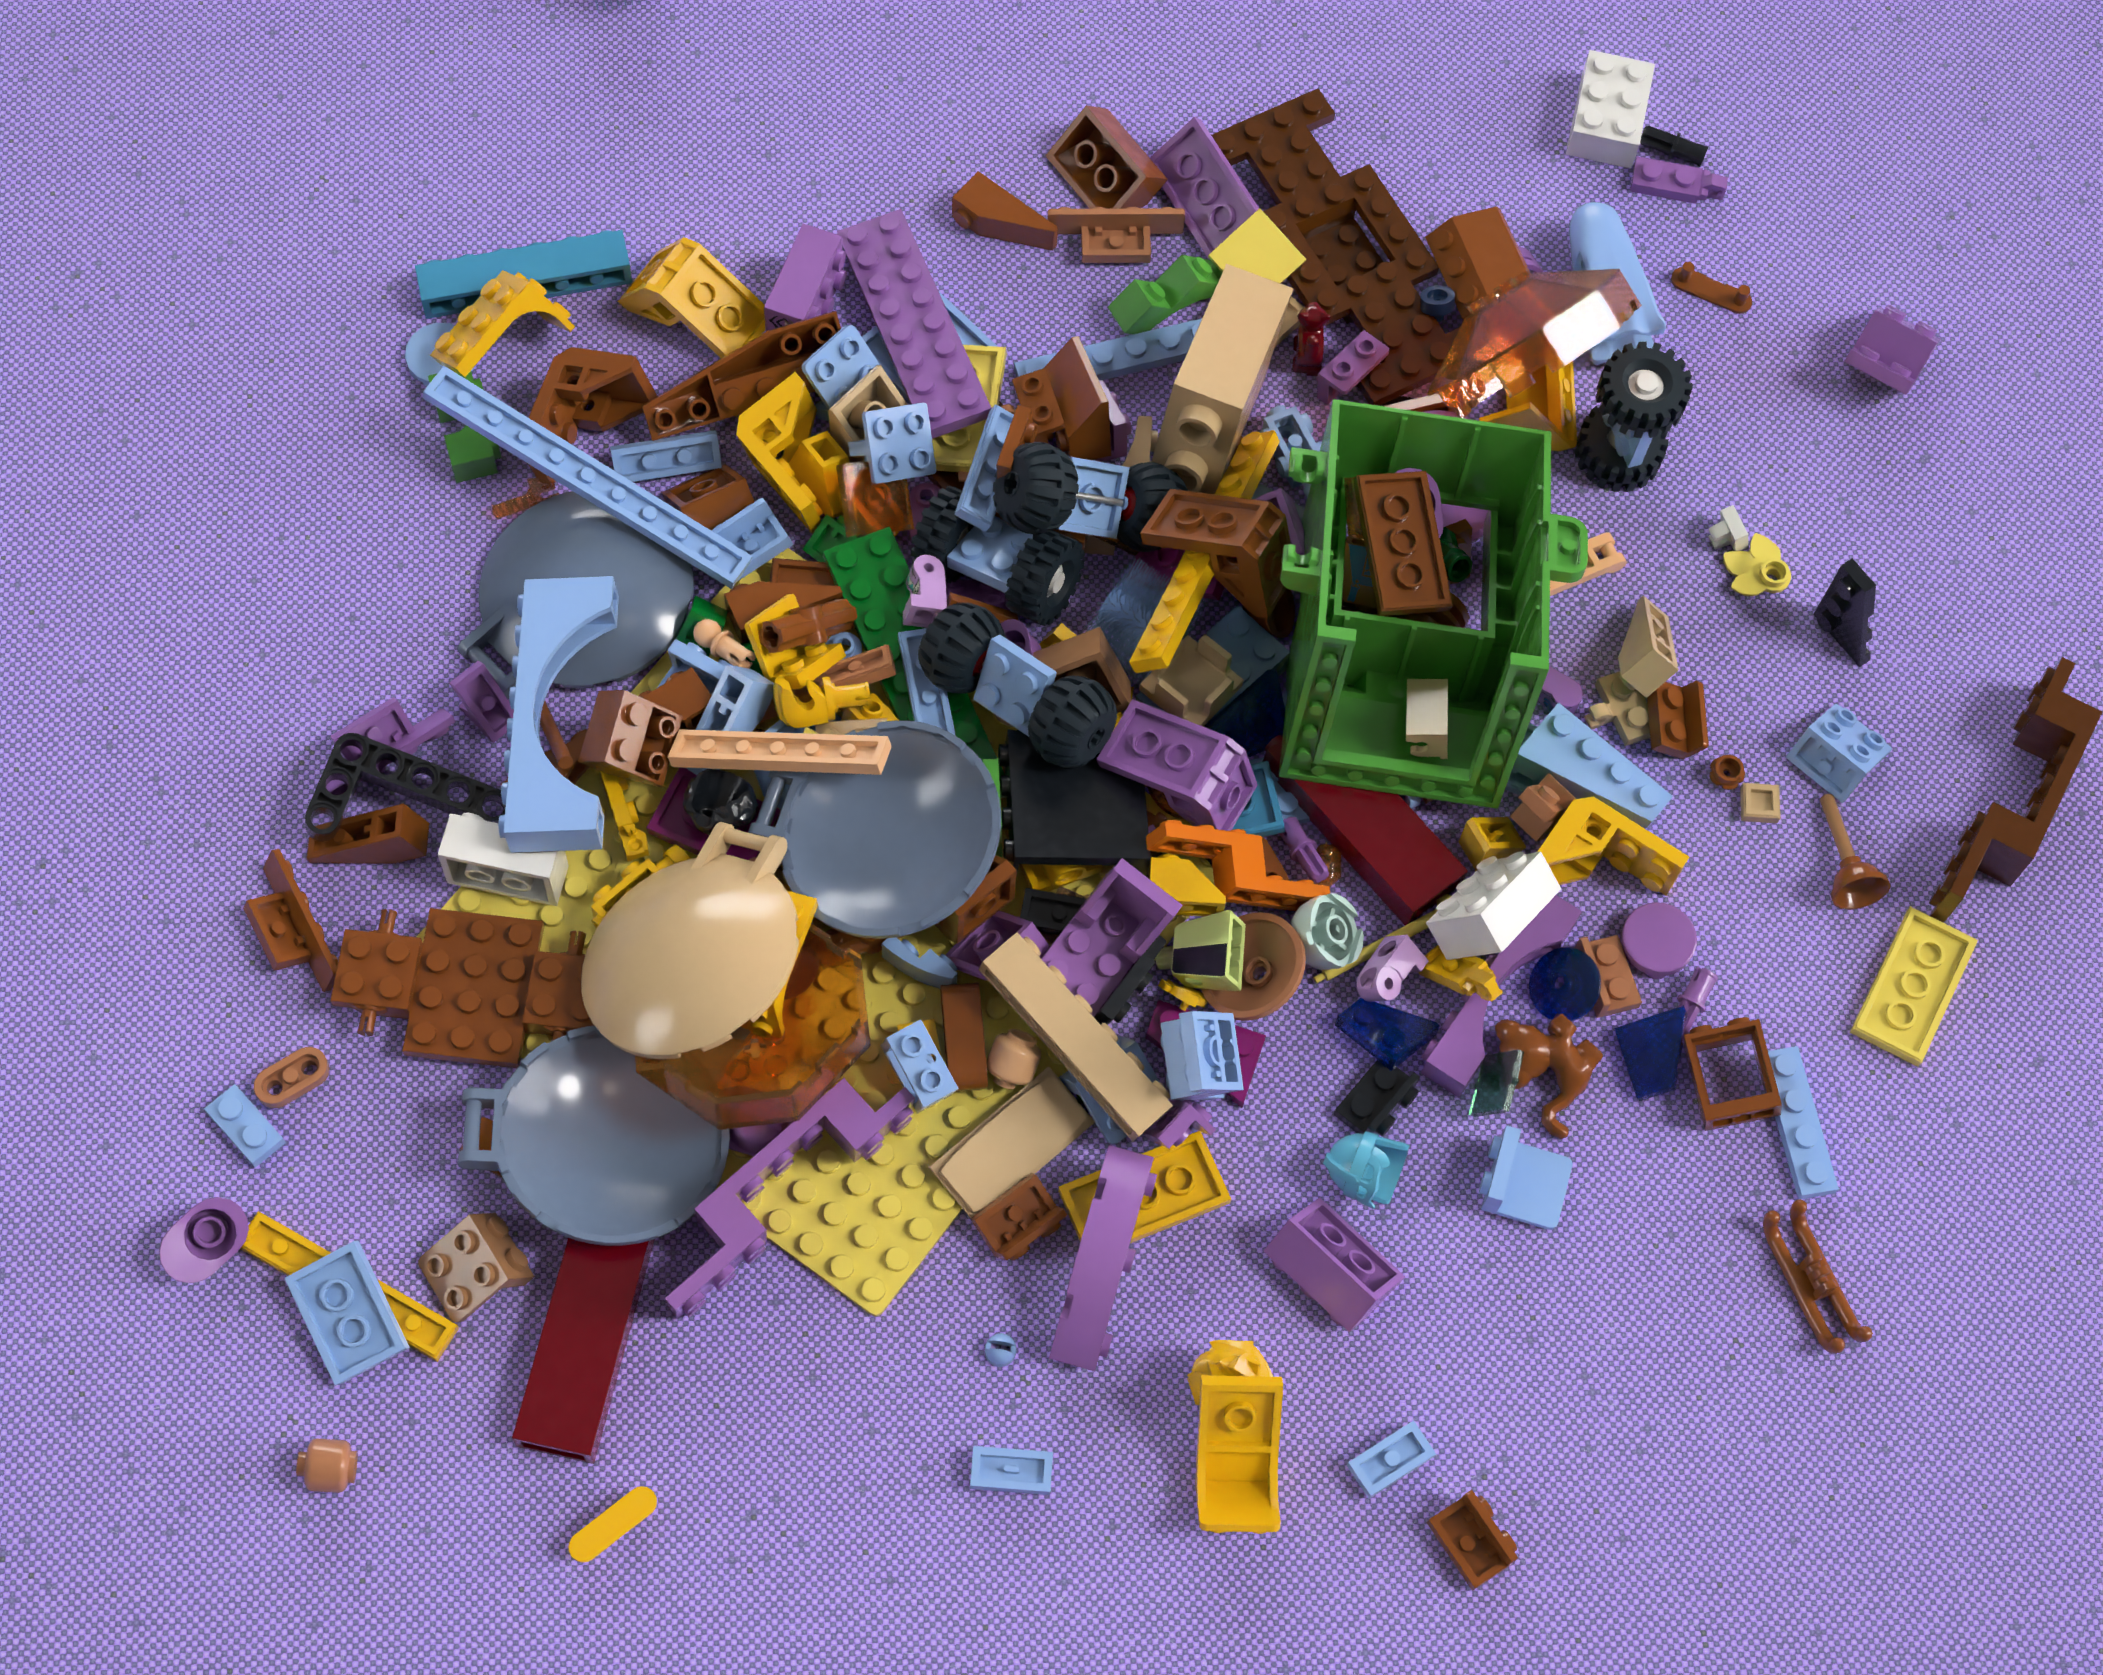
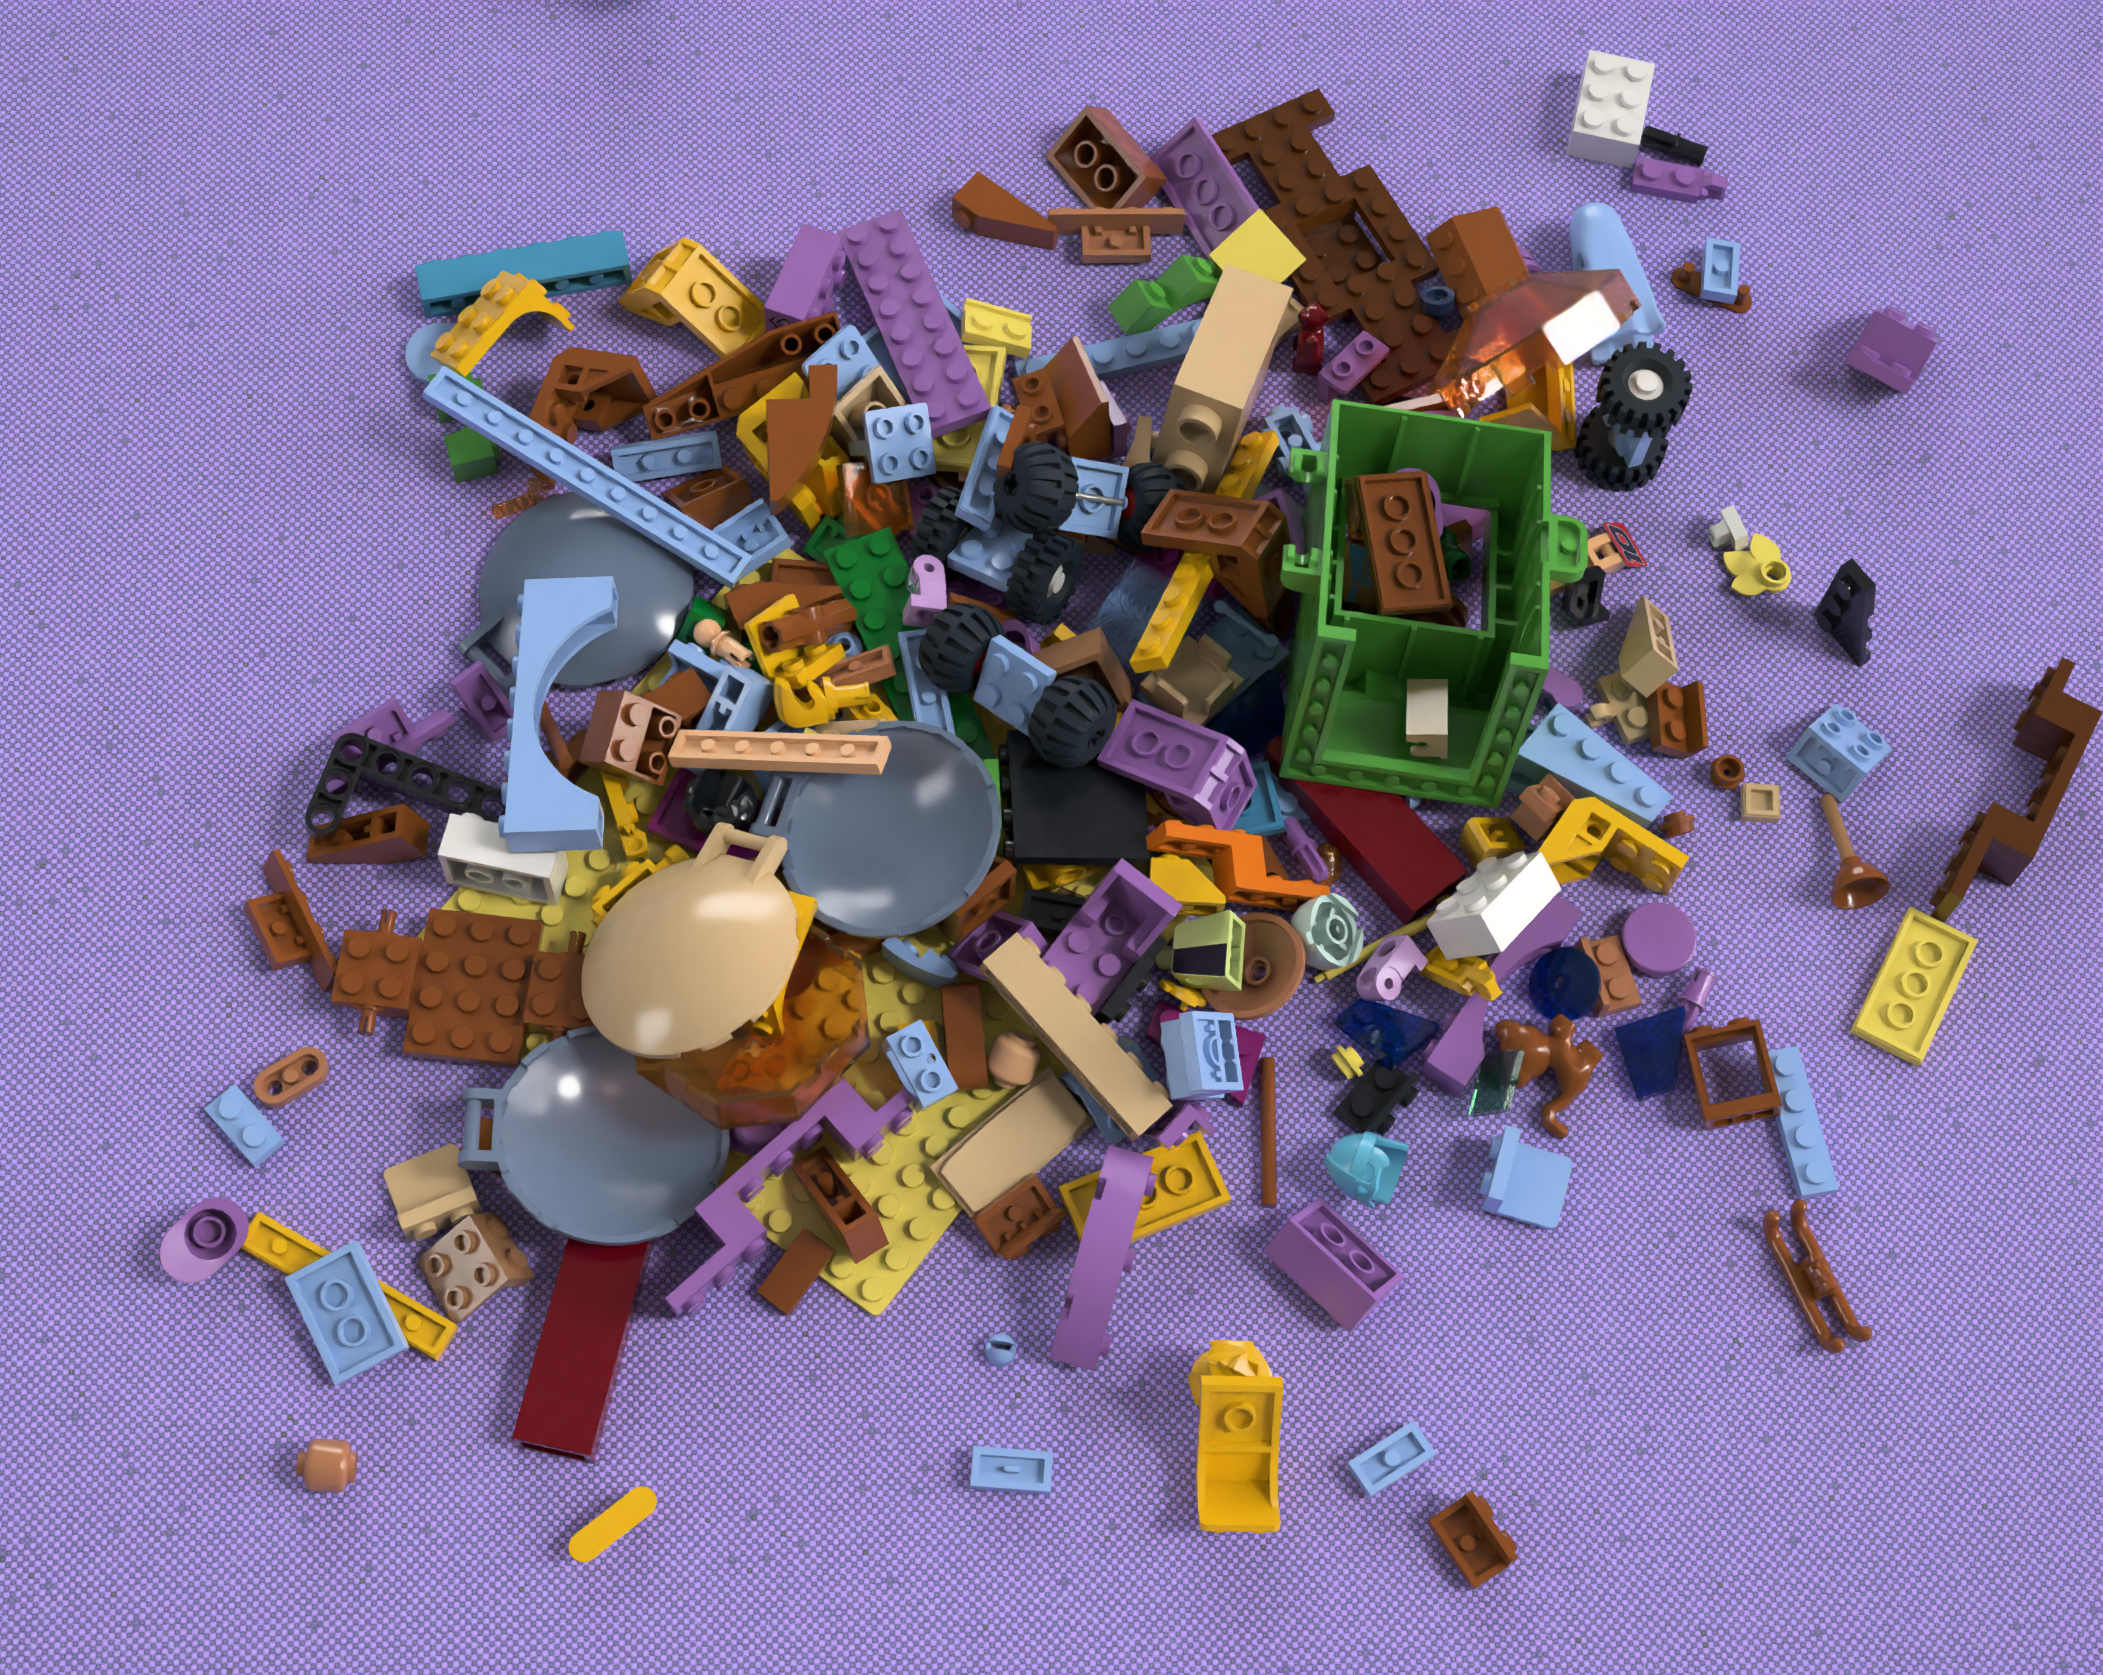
none -> tan bracket [384,1144,483,1242]
none -> dark orange tile [757,1228,837,1315]
none -> dark orange slope [766,364,838,515]
none -> dark orange slope [791,1146,889,1264]
none -> light yellow plate [961,297,1032,359]
none -> light blue hinge [1214,599,1278,650]
none -> dark orange bar [1260,1057,1277,1208]
none -> light yellow plate [1330,1044,1364,1080]
none -> black bracket [1561,565,1610,626]
none -> sticker [1603,523,1648,567]
none -> dark orange plate [1658,810,1695,839]
none -> light blue plate [1700,237,1740,304]

